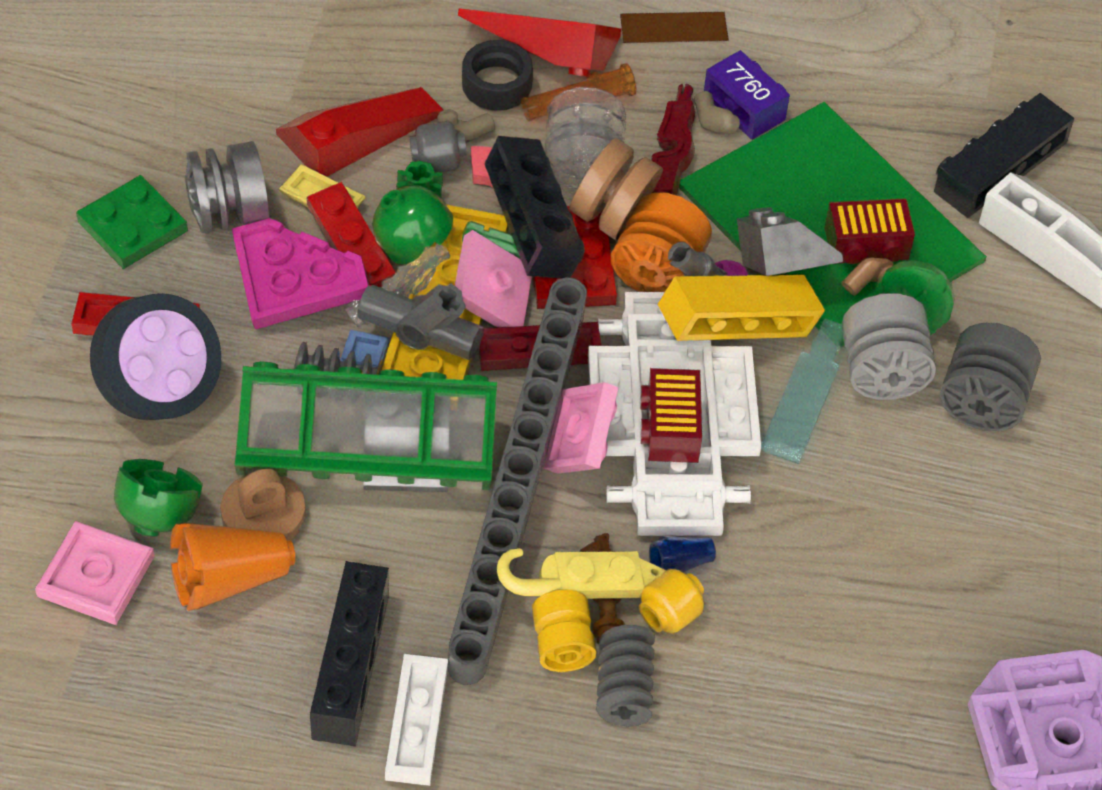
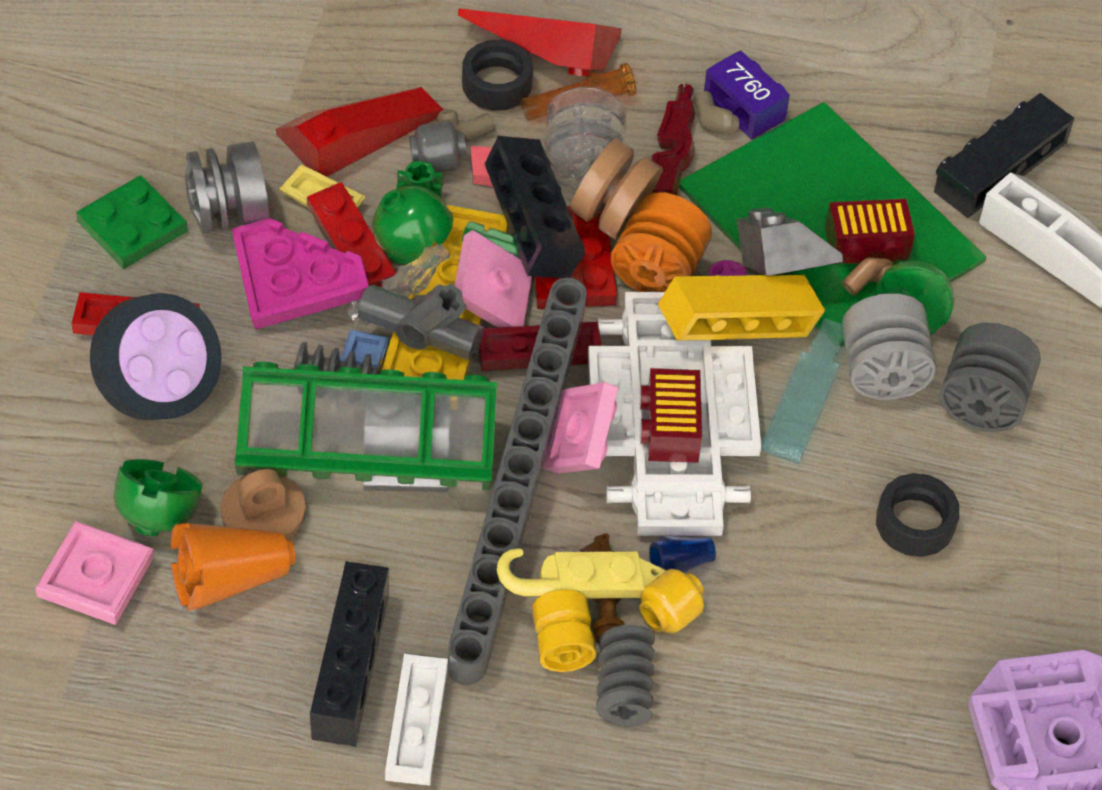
reddish brown sticker [620,12,729,43] -> none
flat silver pin [668,242,727,276] -> none
none -> black tyre [876,473,960,557]

